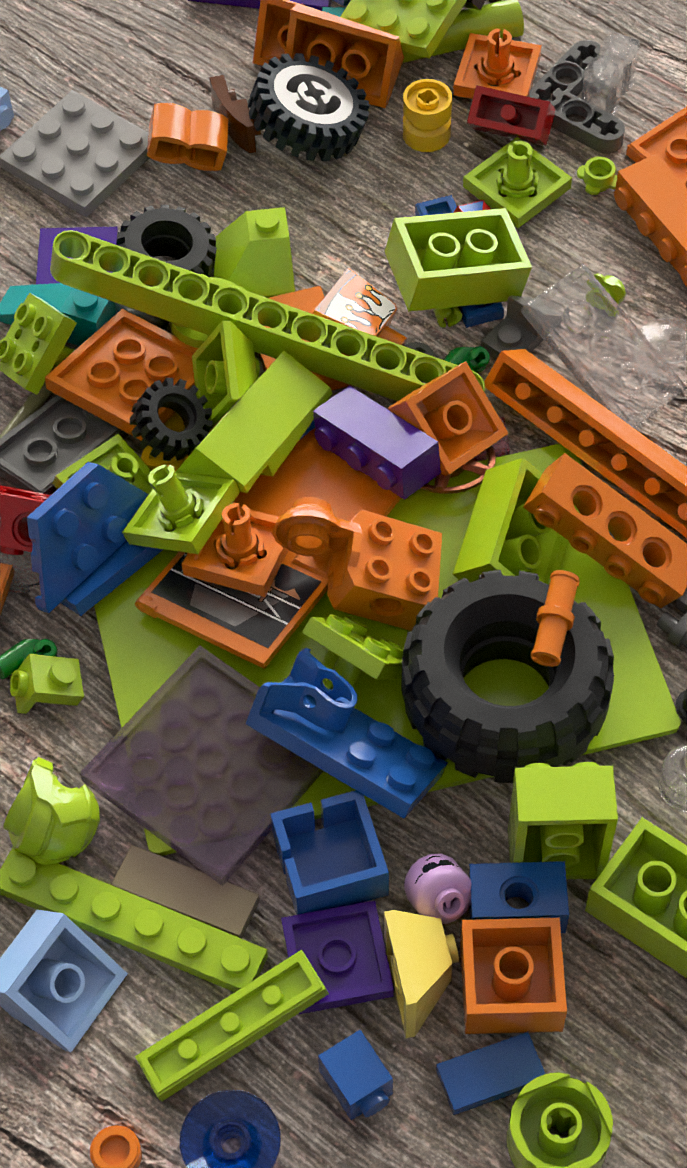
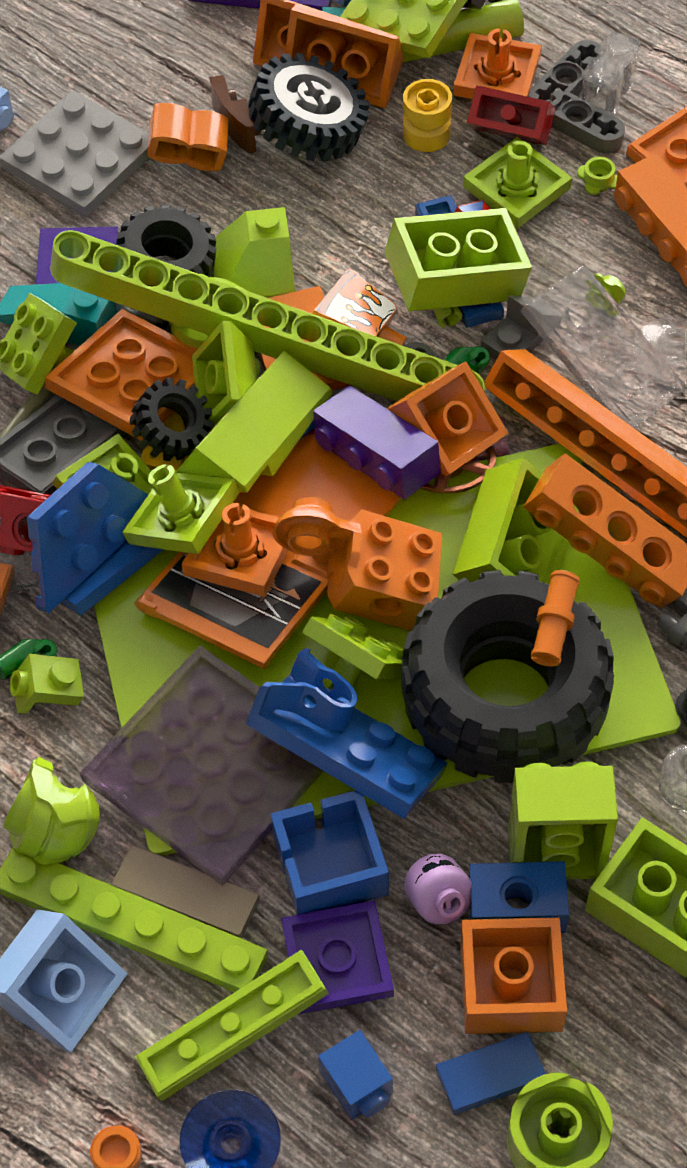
light yellow slope [384,910,459,1038] -> none

